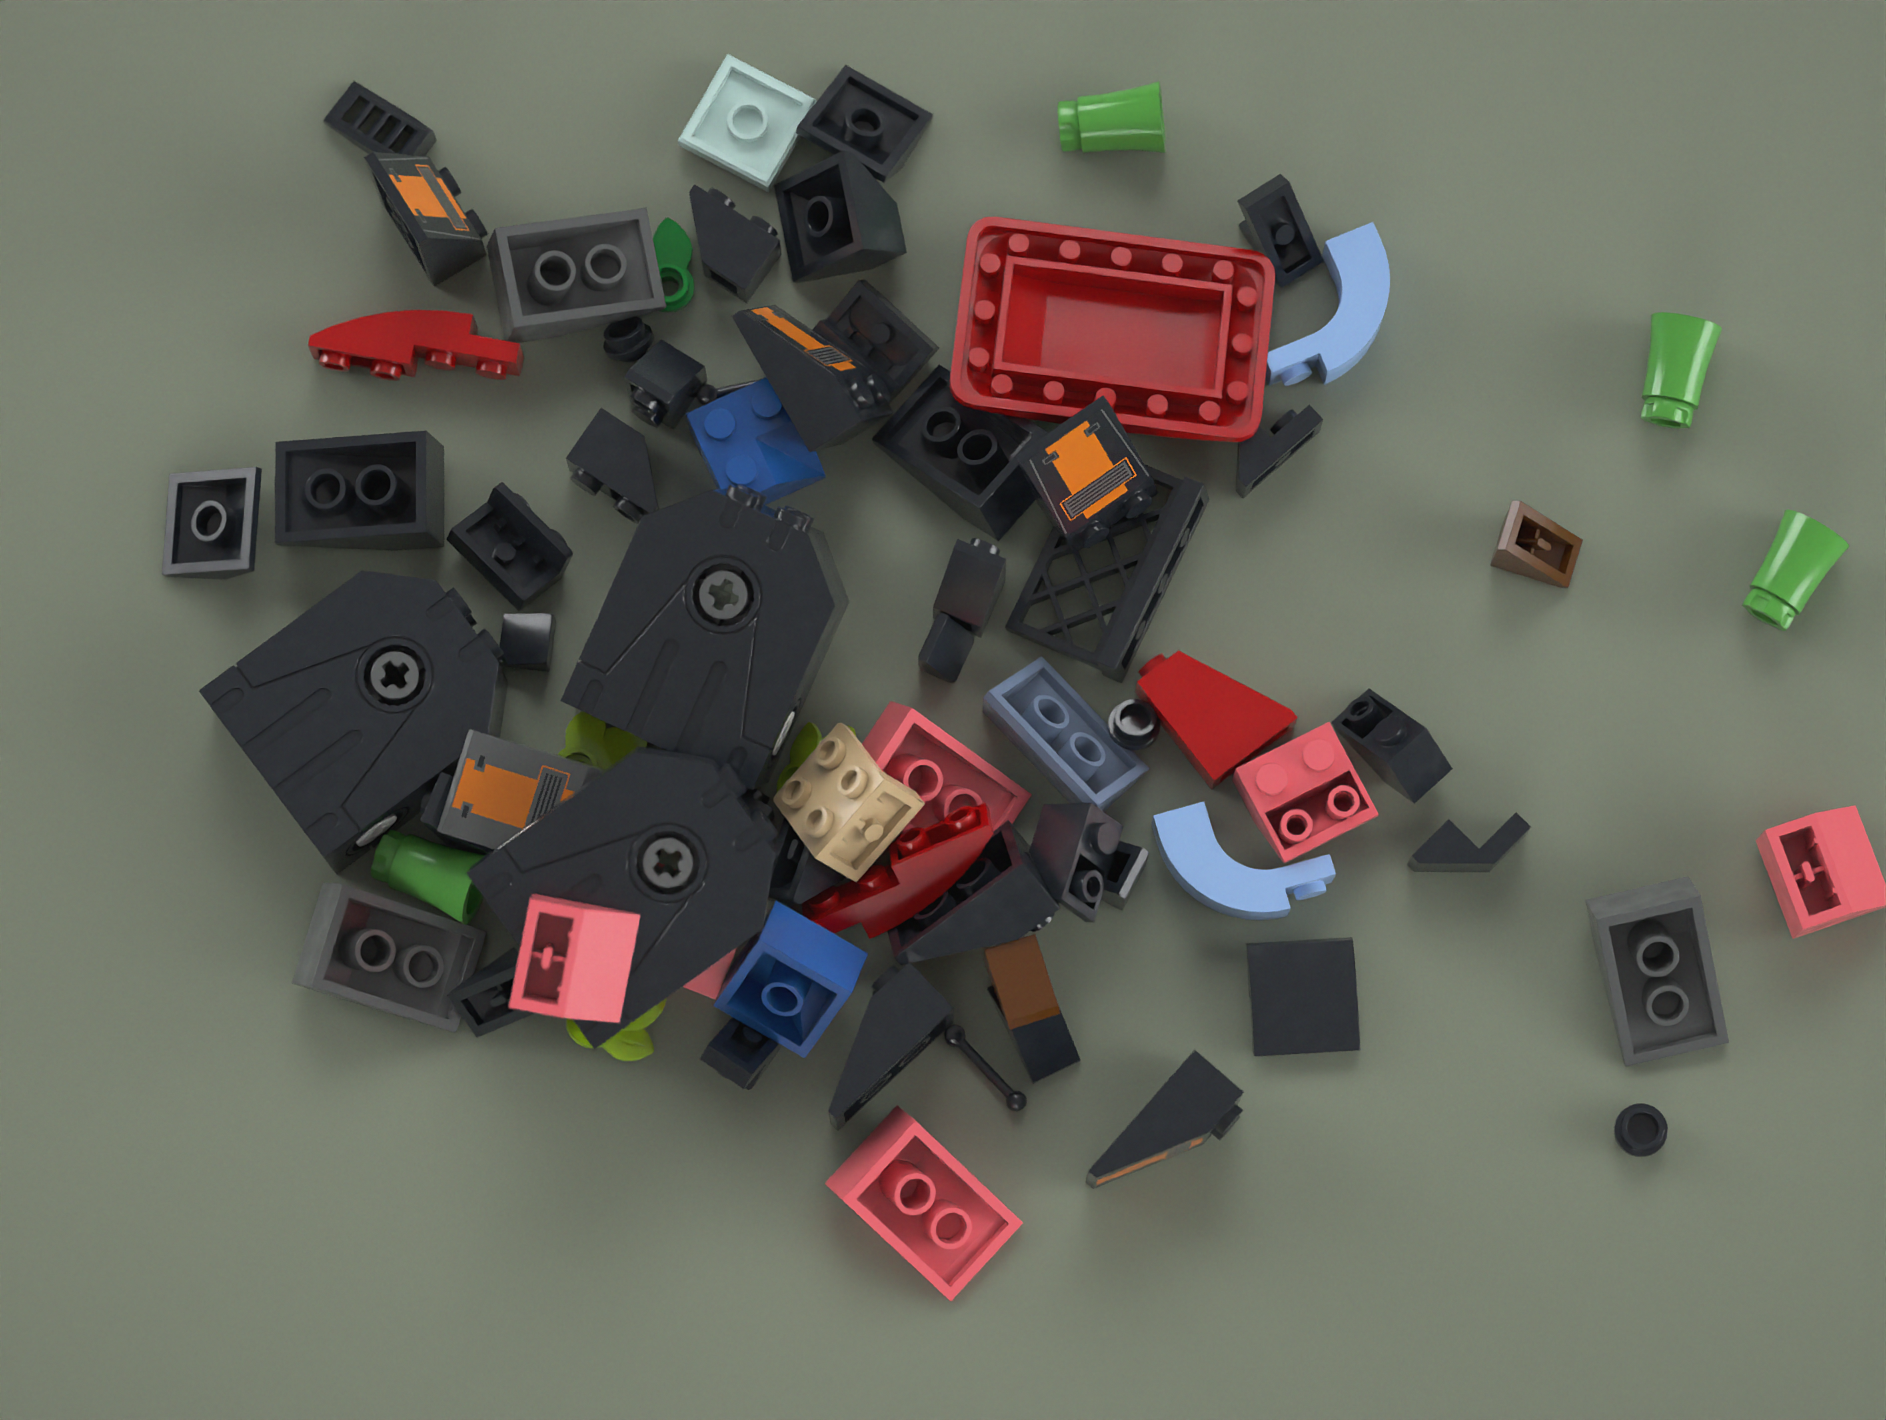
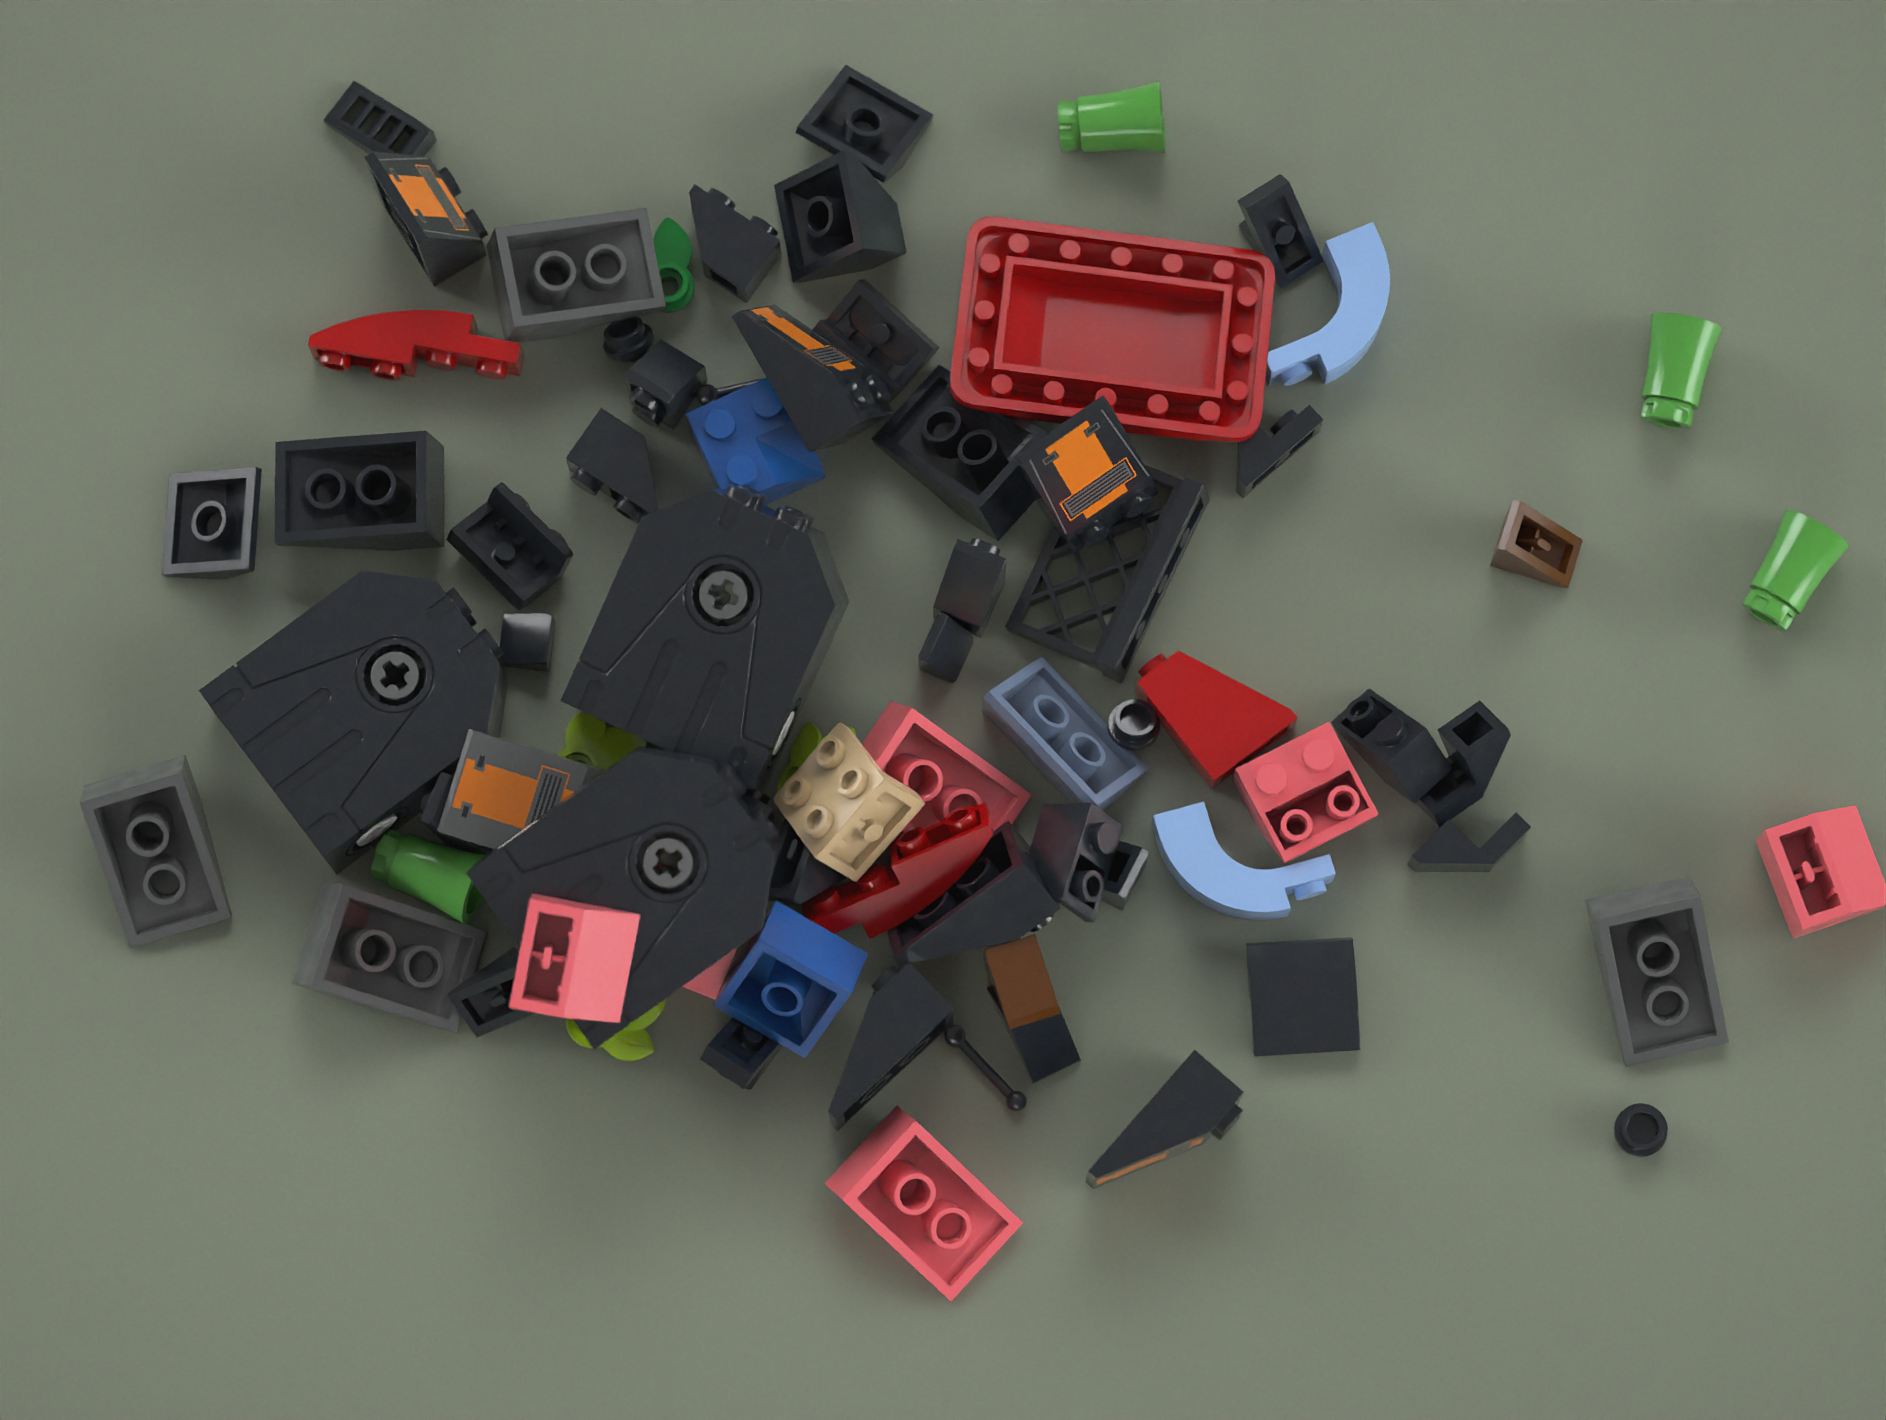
light aqua plate [678,54,817,192] -> none
none -> dark grey slope [79,755,232,948]
none -> black slope [1416,700,1511,828]

